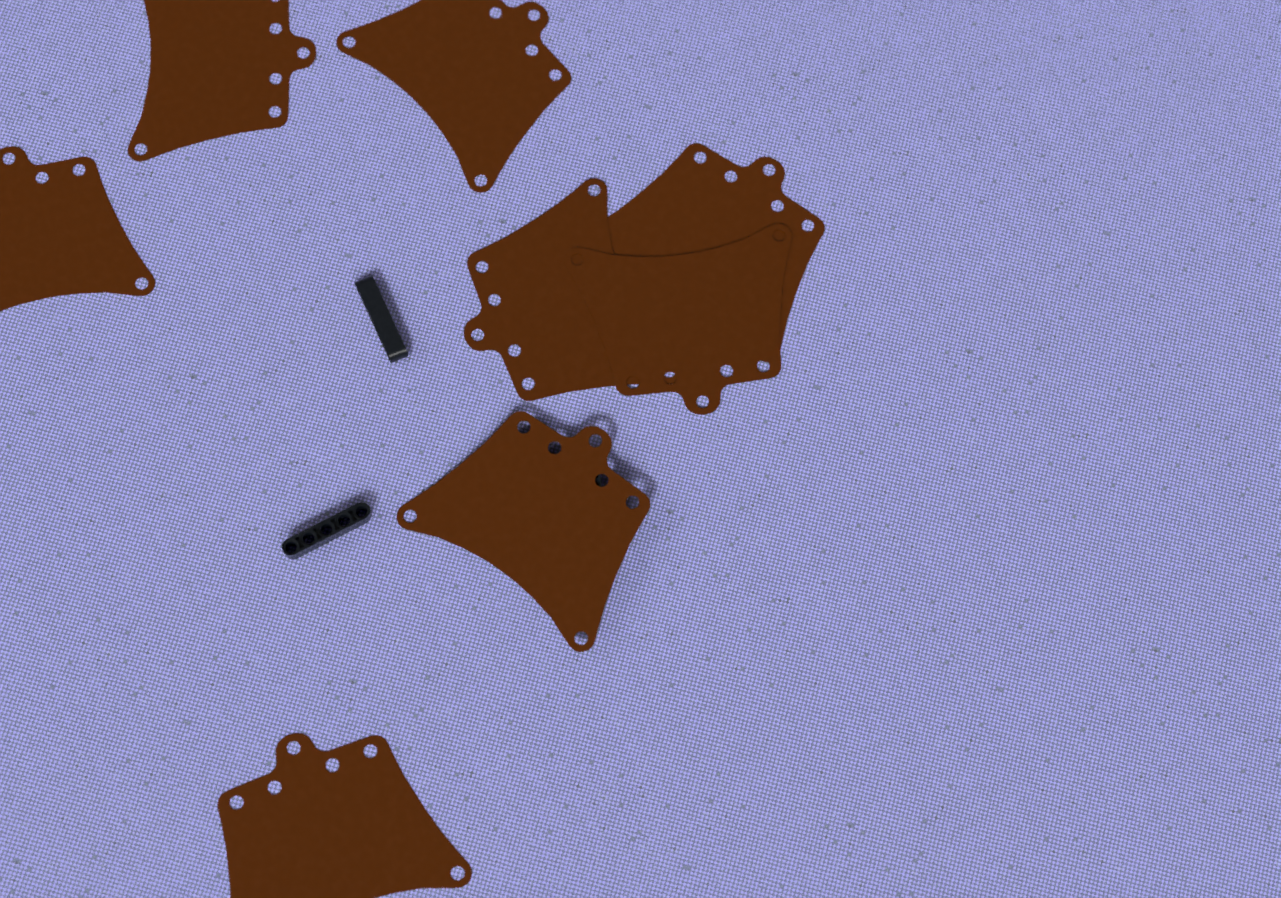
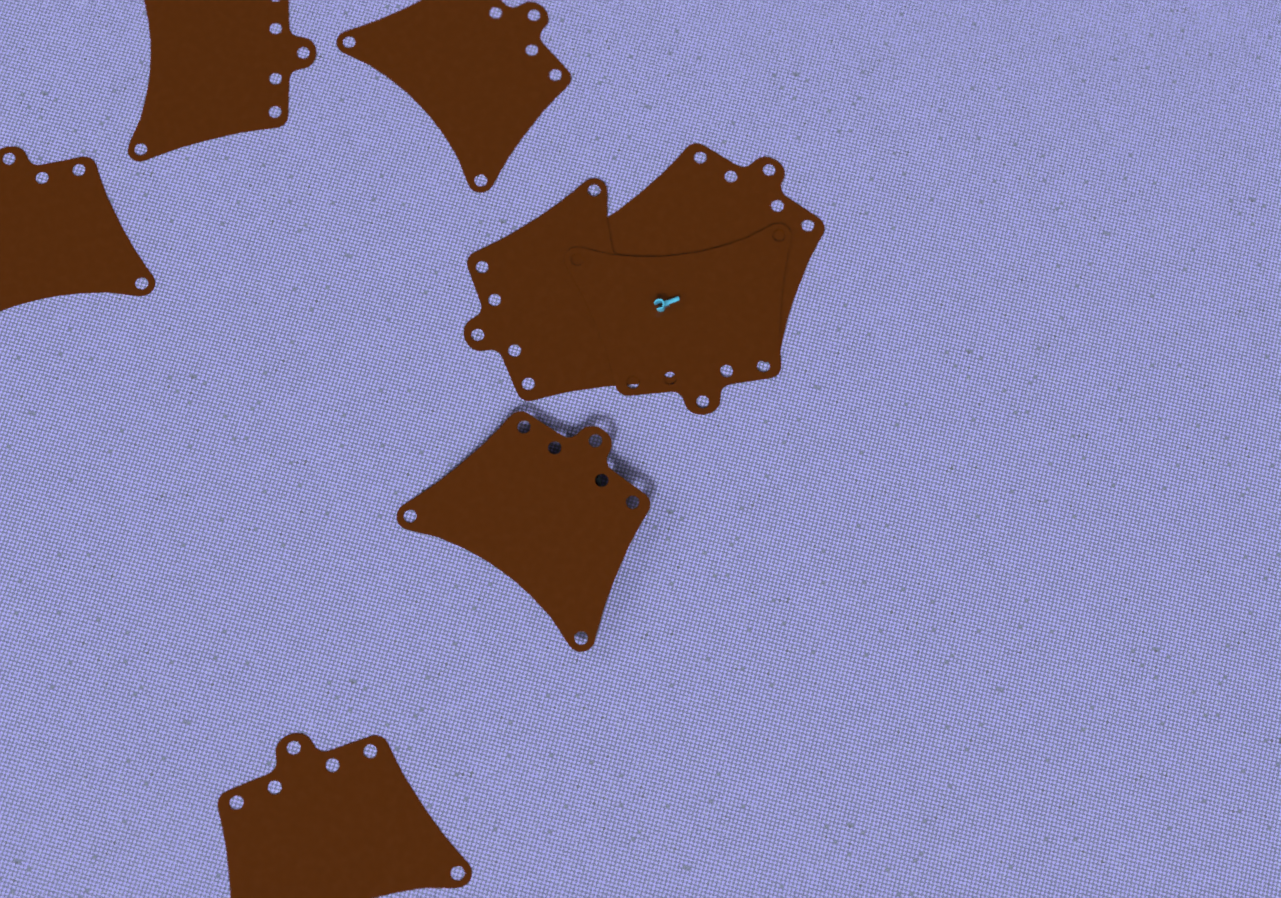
black beam [282,502,372,560] -> none
black beam [355,275,408,363] -> none
none -> medium azure hand [654,296,680,312]

